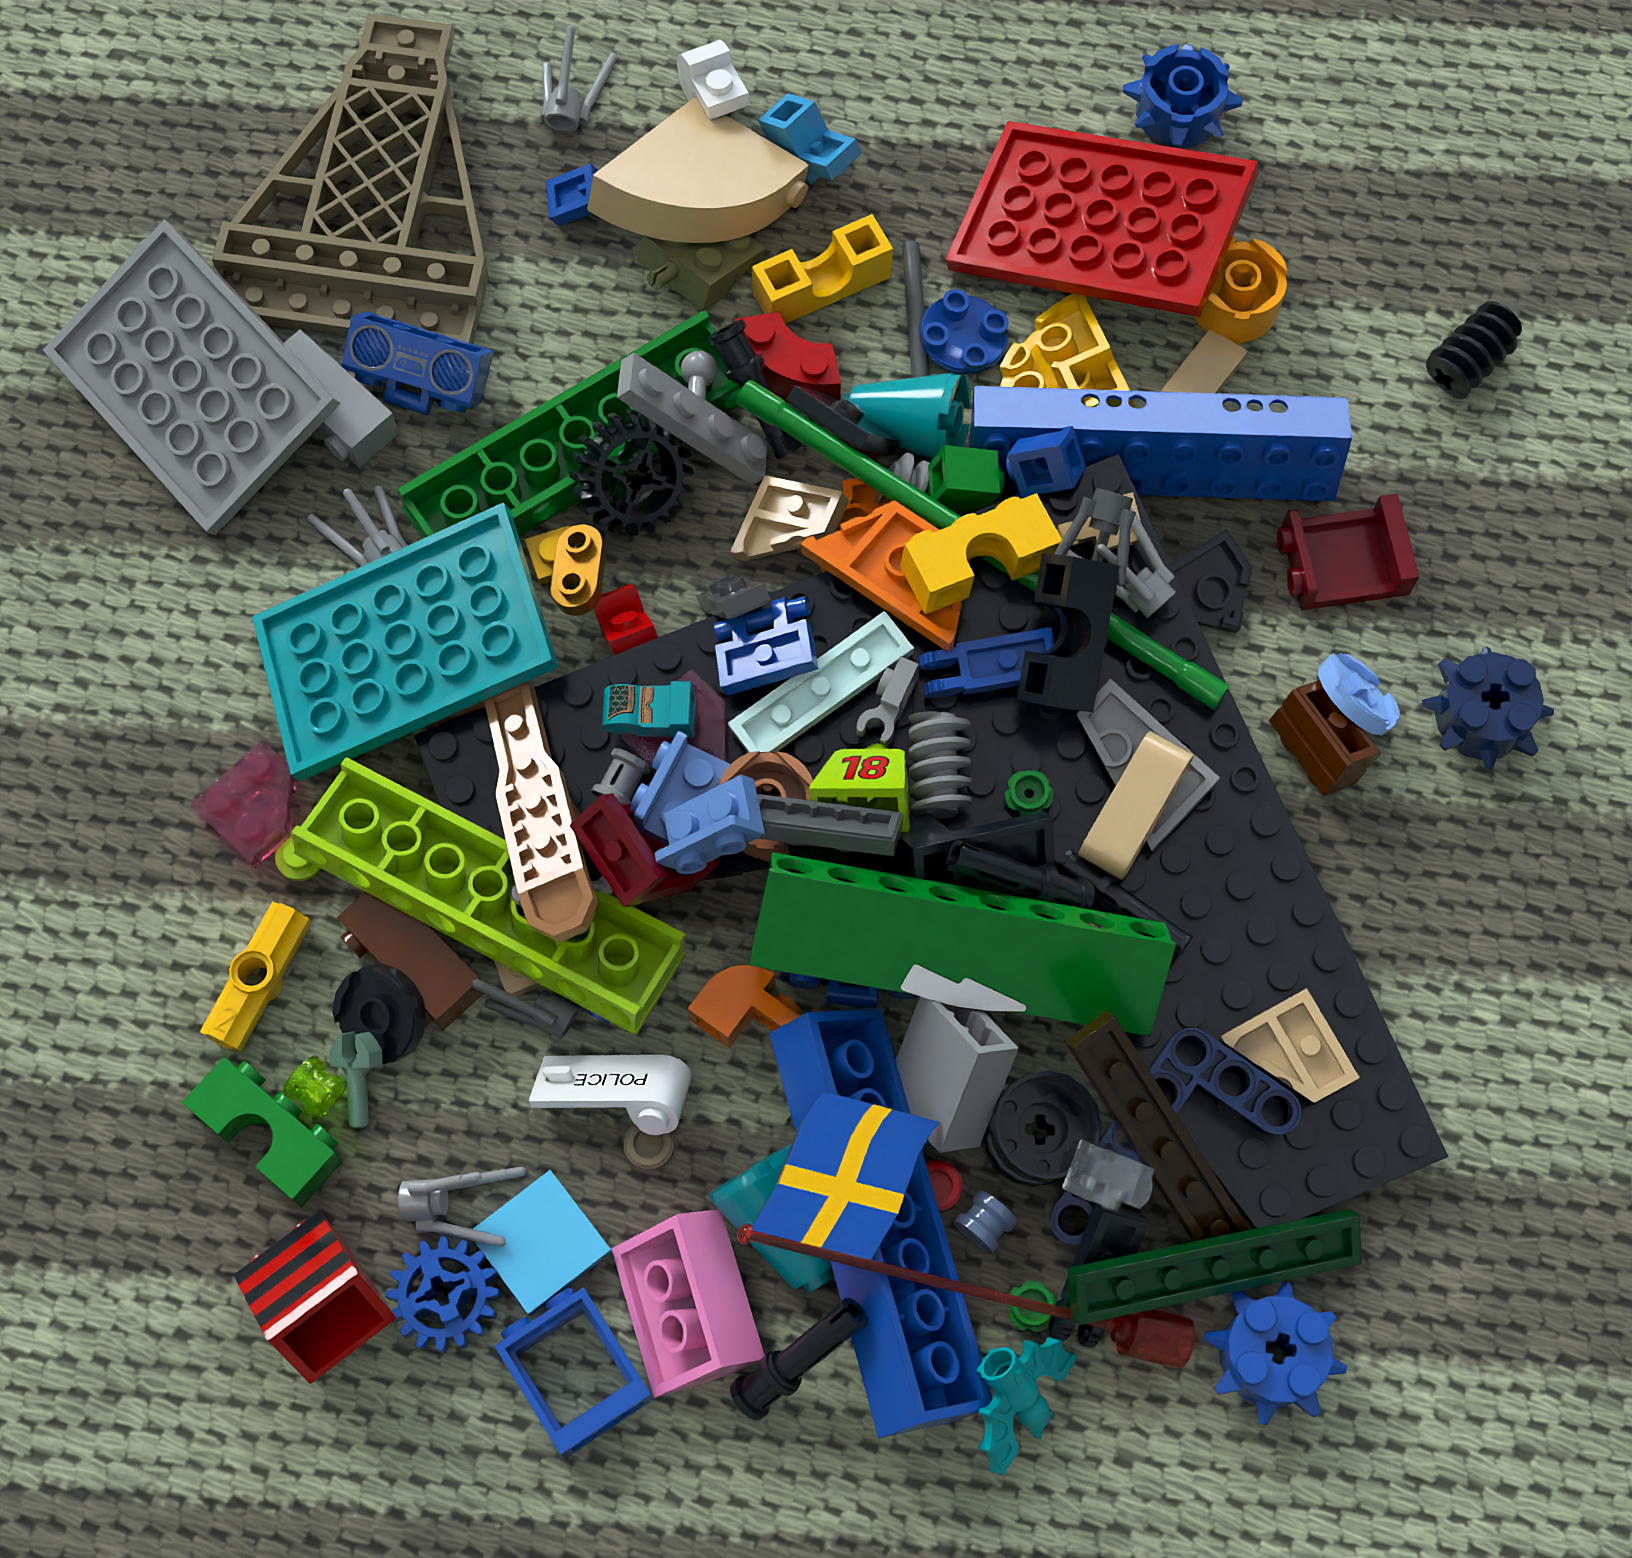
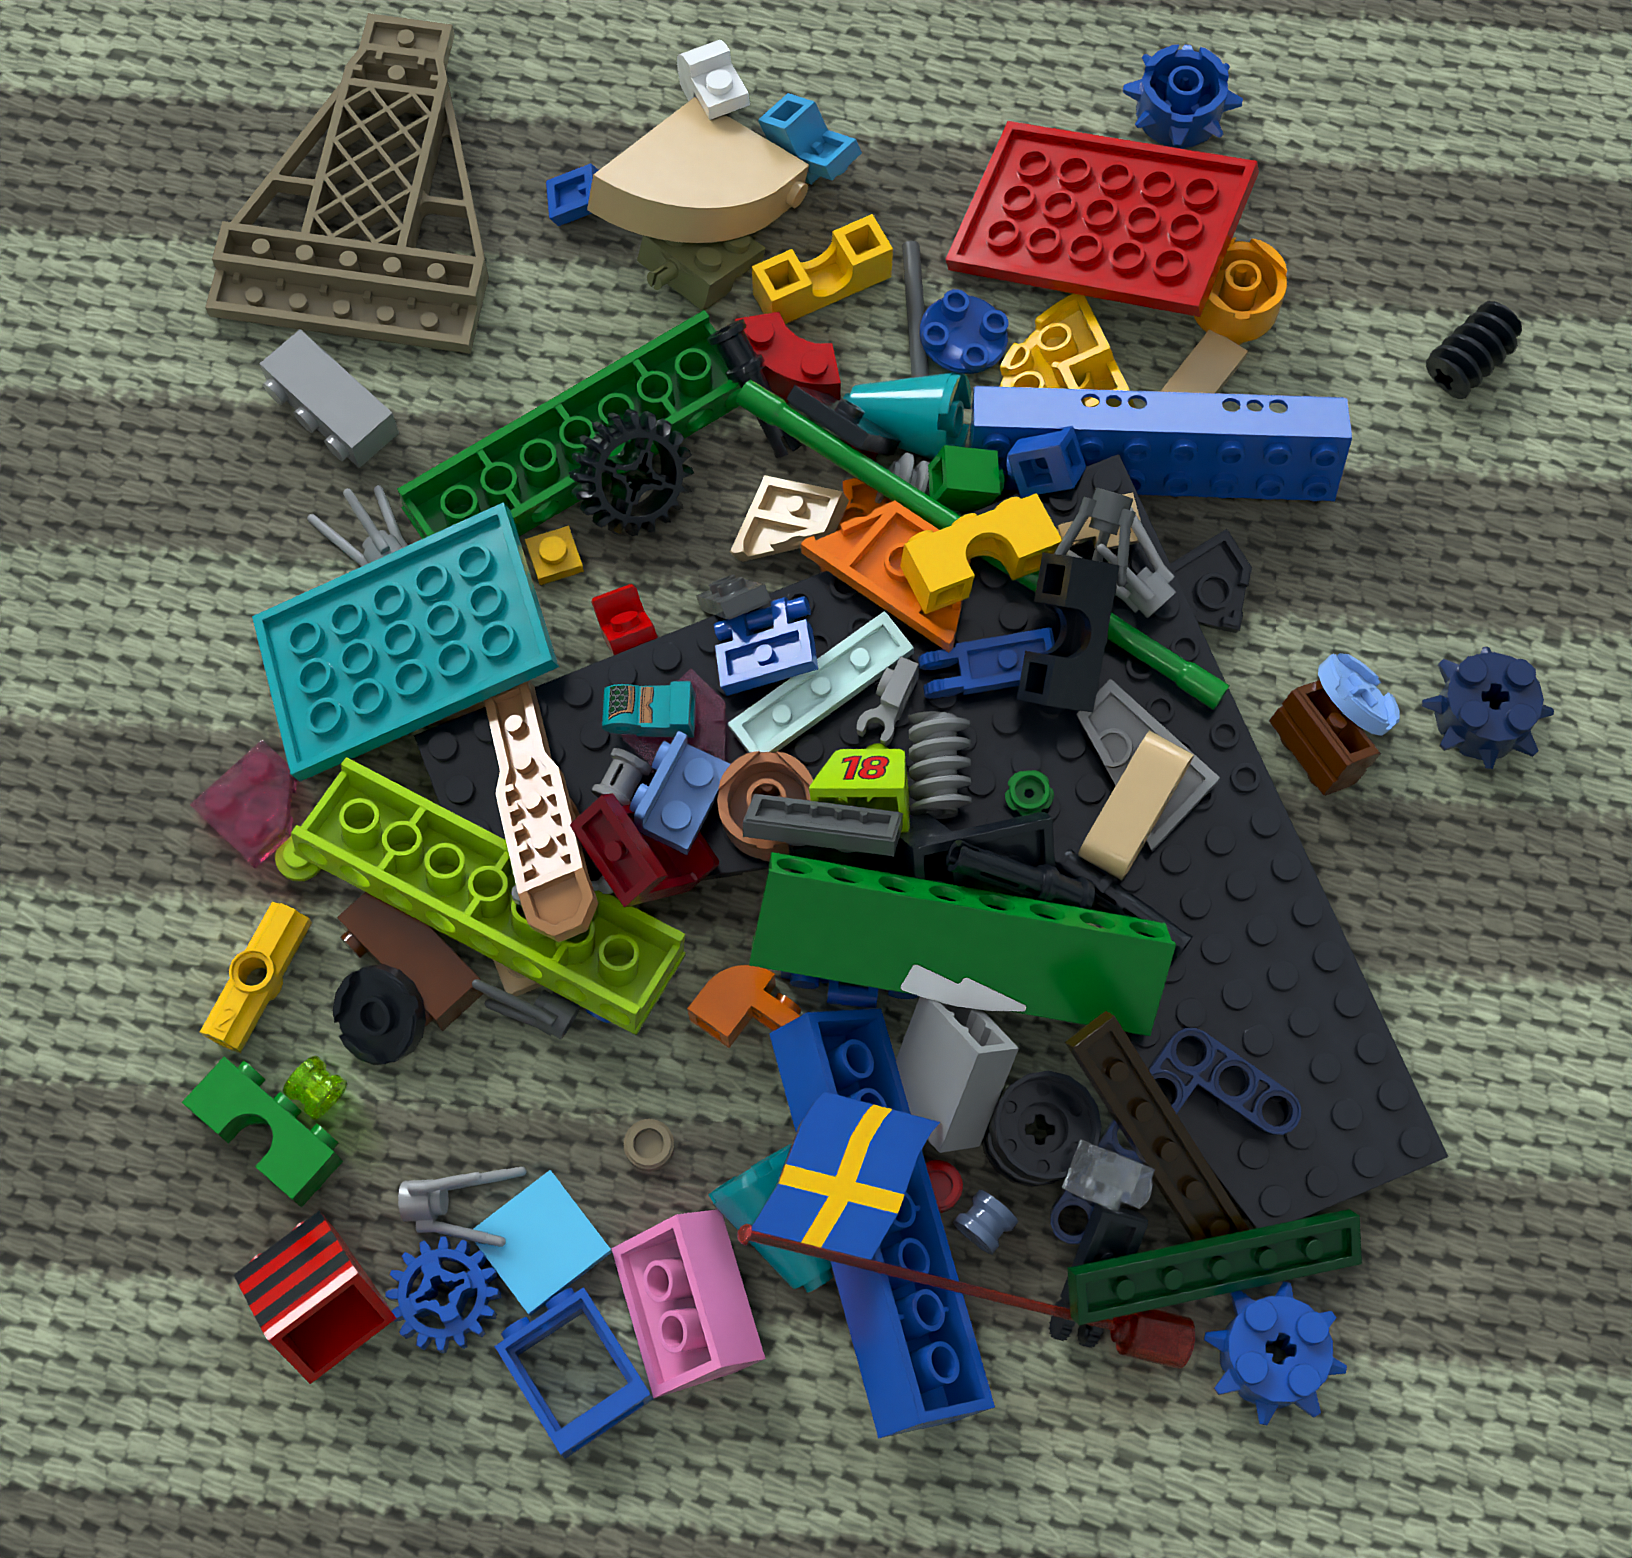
light grey plate [43,219,341,535] -> none
sand green bar [330,1031,383,1129] -> none
blue piece [342,312,494,415] -> none
white door [529,1055,692,1135] -> none
light grey plant [541,25,617,132] -> none
plate [551,524,607,616] -> none
light grey plate [617,351,768,485] -> none
medium blue bracket [654,774,765,874] -> none
black pin [730,1298,868,1421] -> none
teal animal [976,1337,1077,1475] -> none
green plate [1006,1281,1057,1333] -> none
tan wing [1221,988,1360,1103] -> none
dark red panel [1277,493,1419,611] -> none

